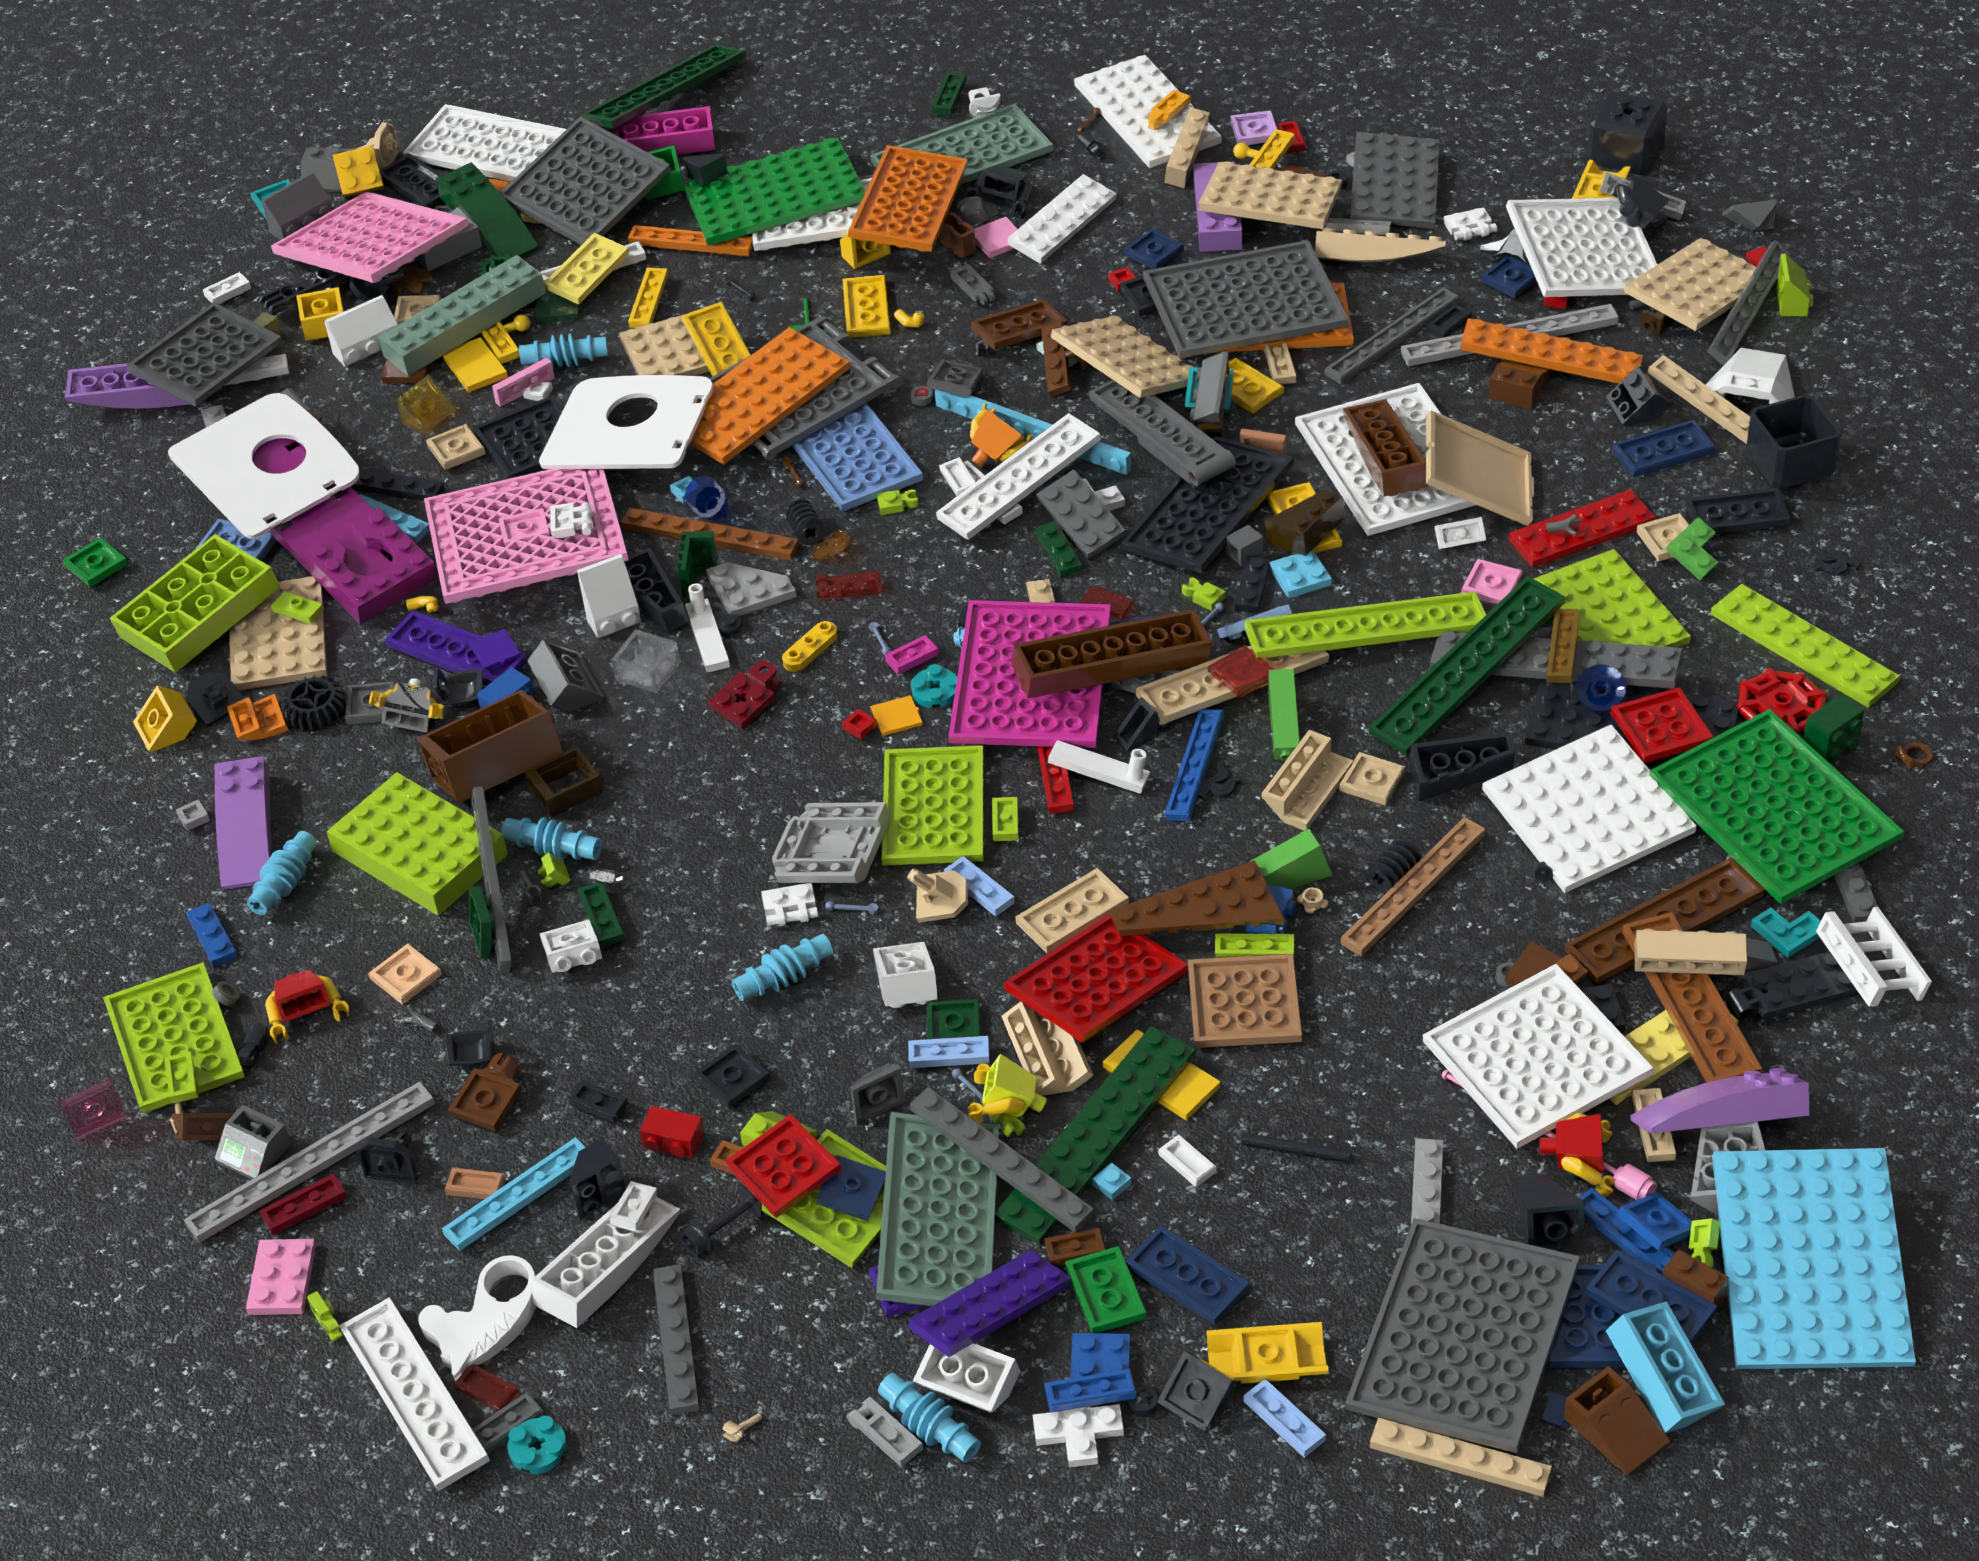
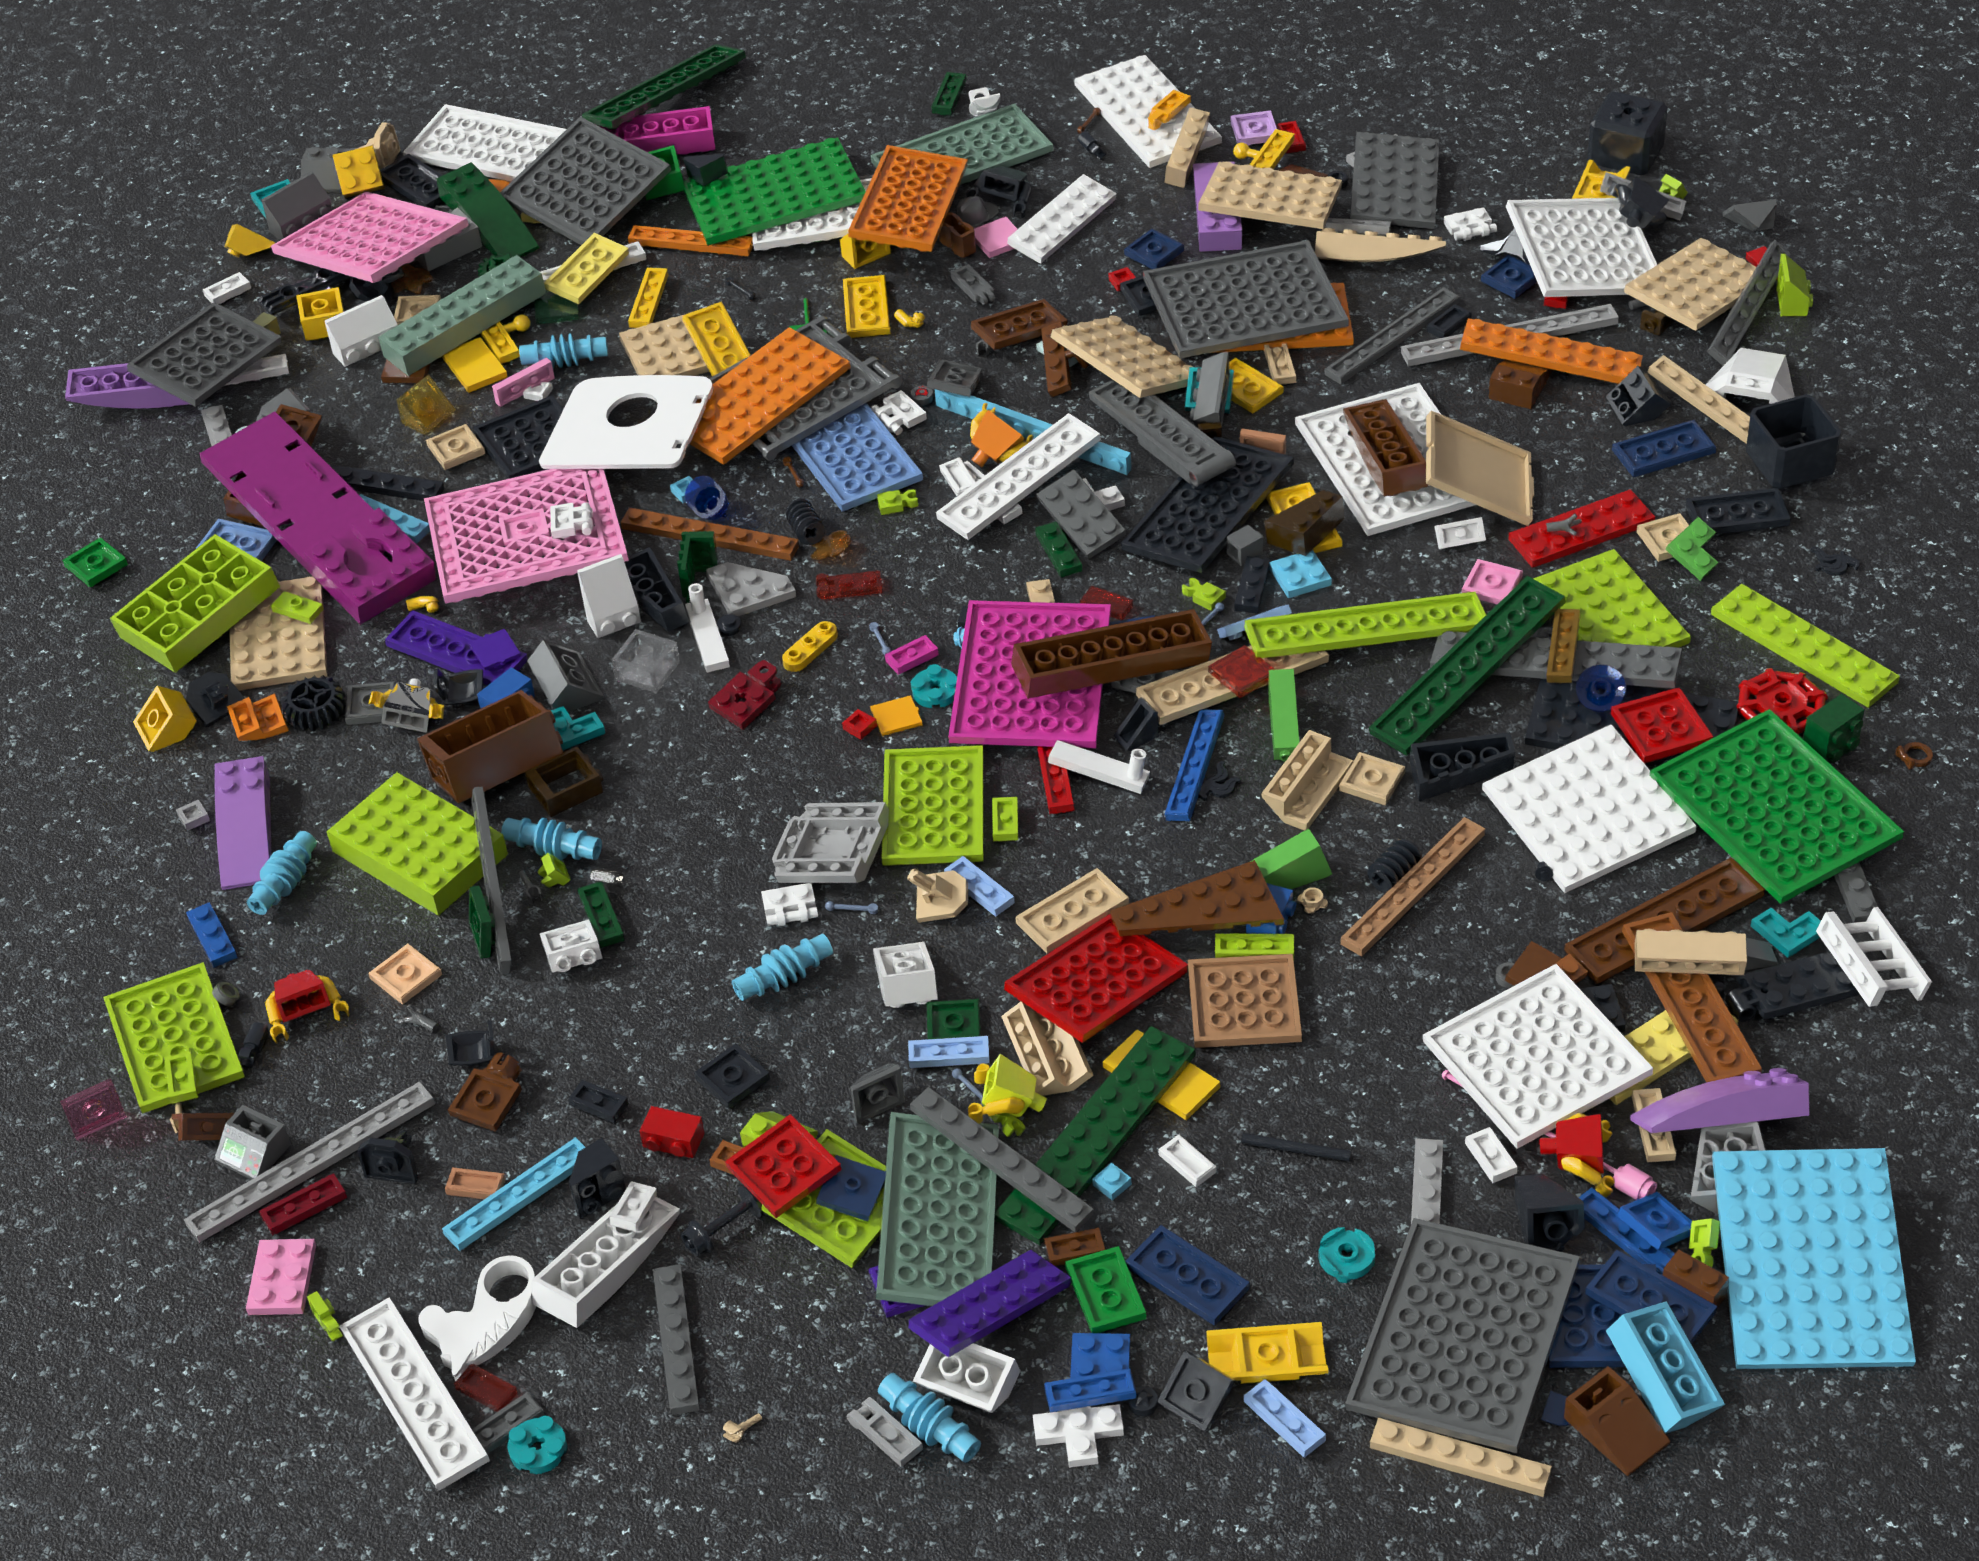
white door [168,393,359,539] -> none
none -> yellow slope [224,224,275,258]
none -> teal plate [551,706,605,750]
none -> white plate [871,390,927,435]
none -> teal plate [1318,1227,1375,1283]
none -> white plate [1465,1127,1518,1183]
none -> lime tile [1659,174,1688,200]

